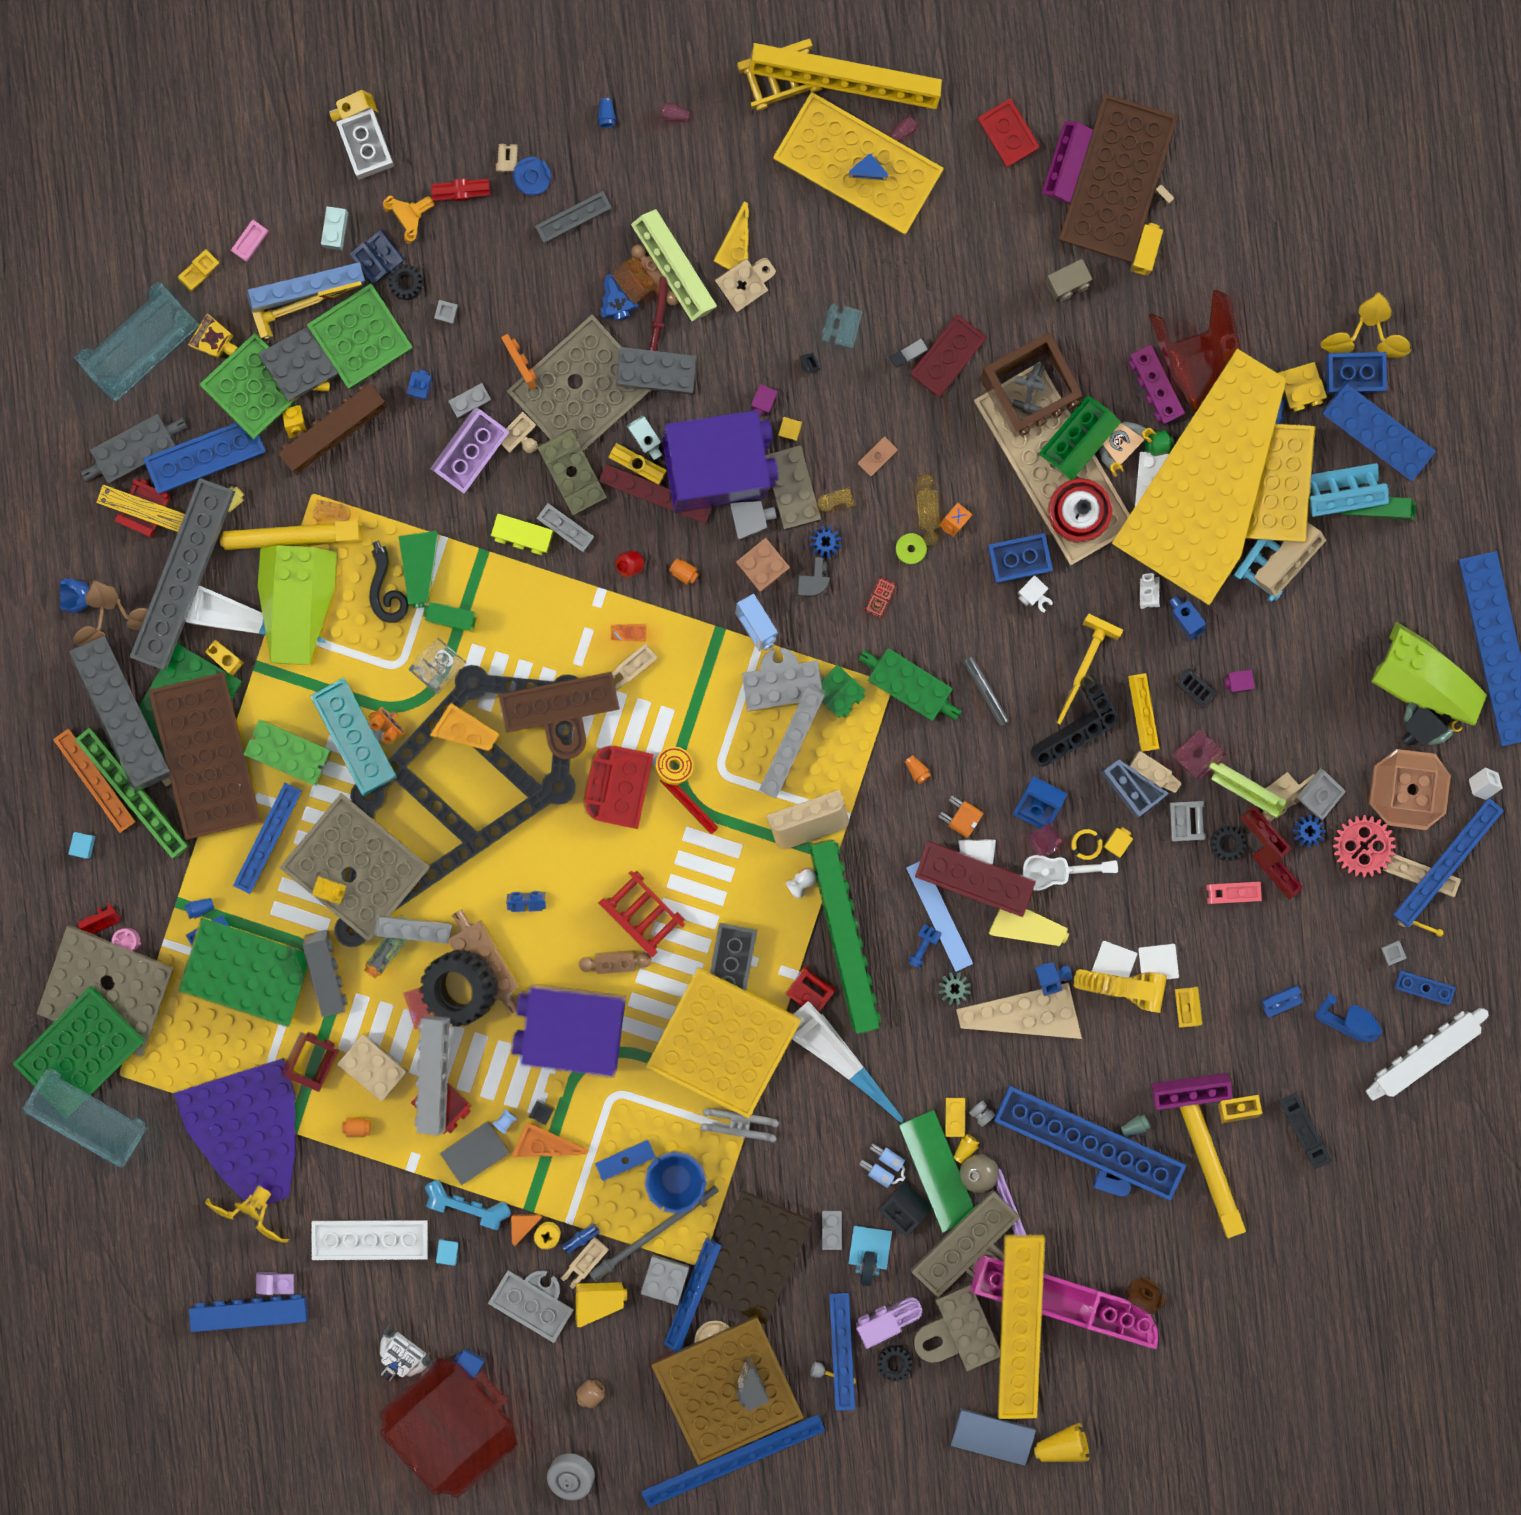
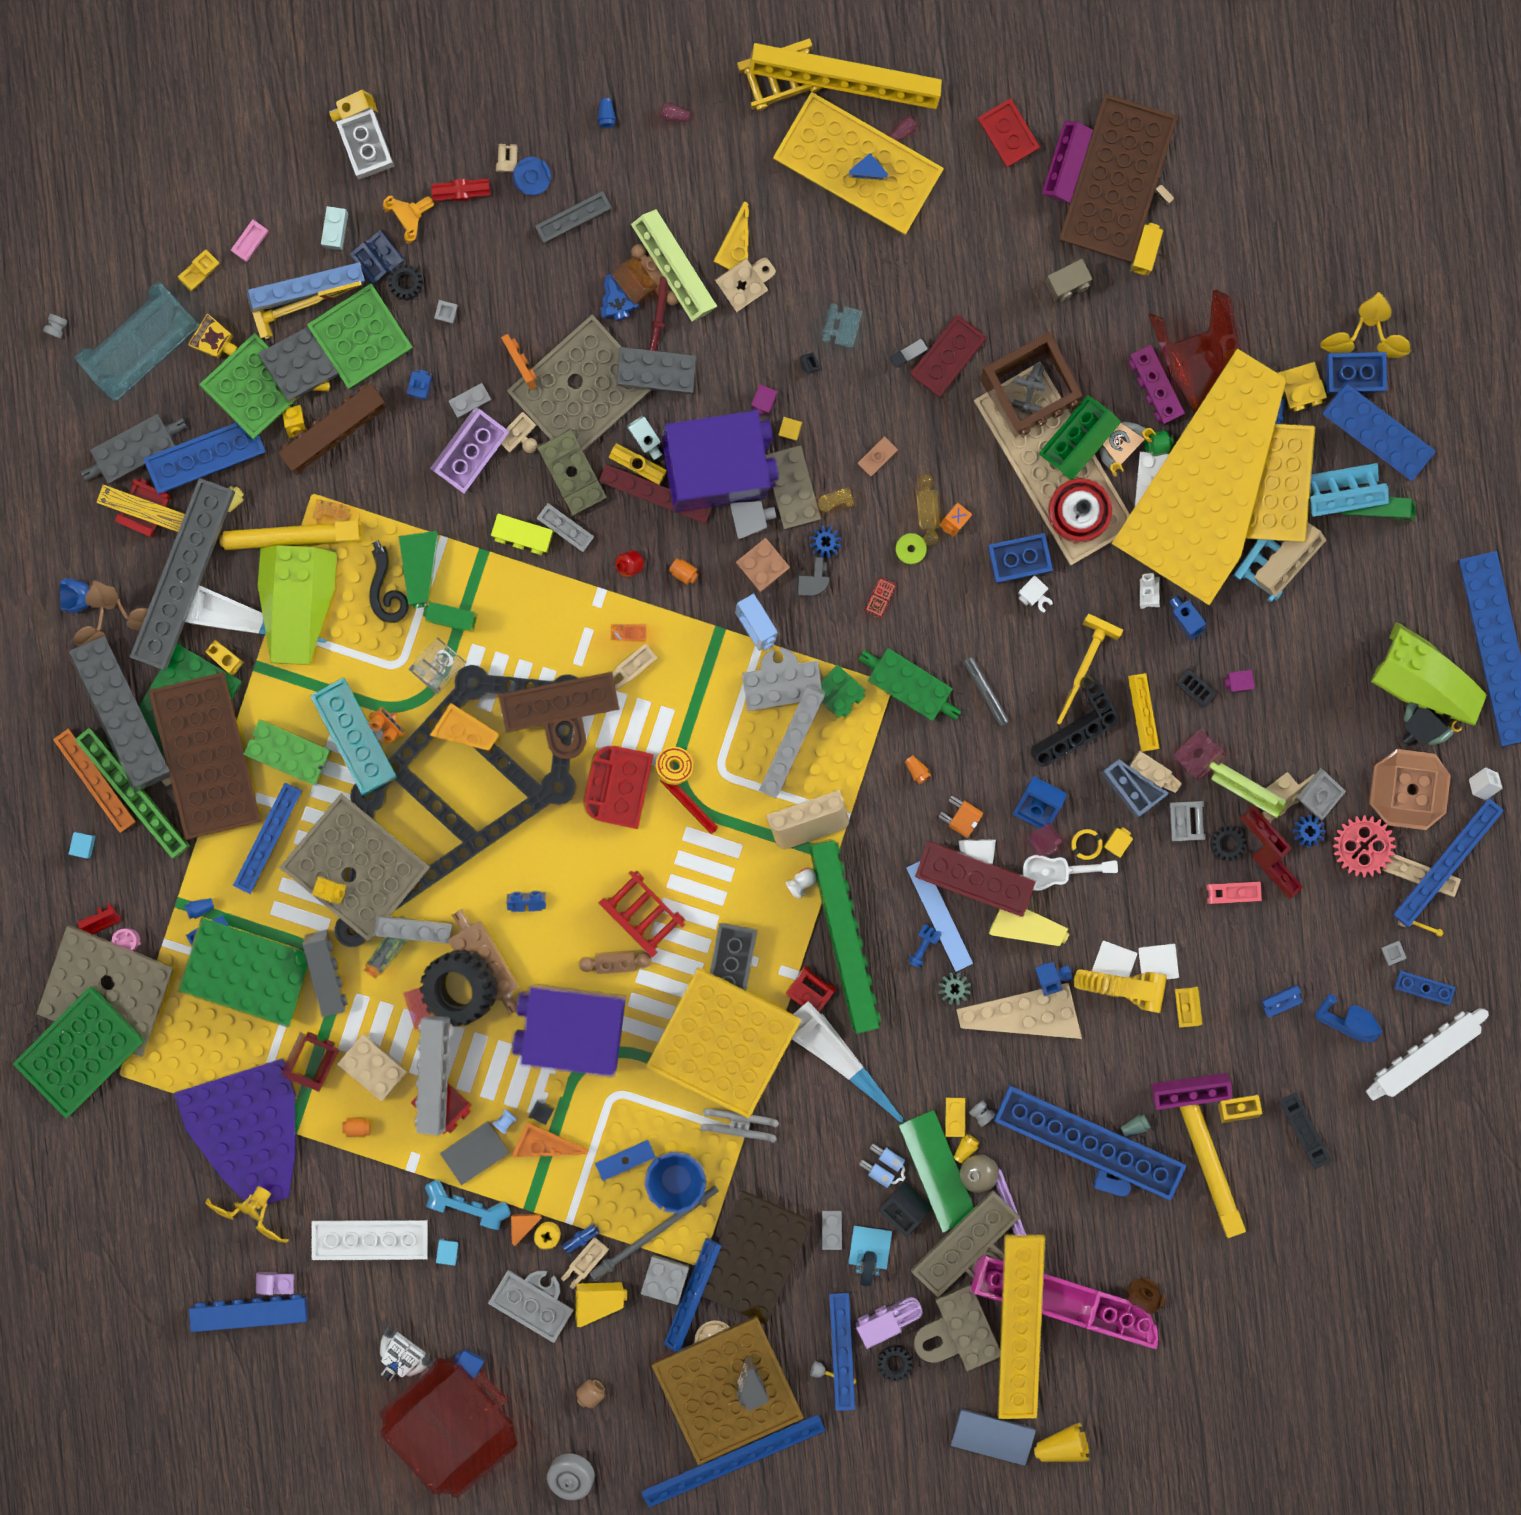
clear light blue windscreen [21,1068,147,1169] -> none
none -> light grey wheel [43,314,68,339]

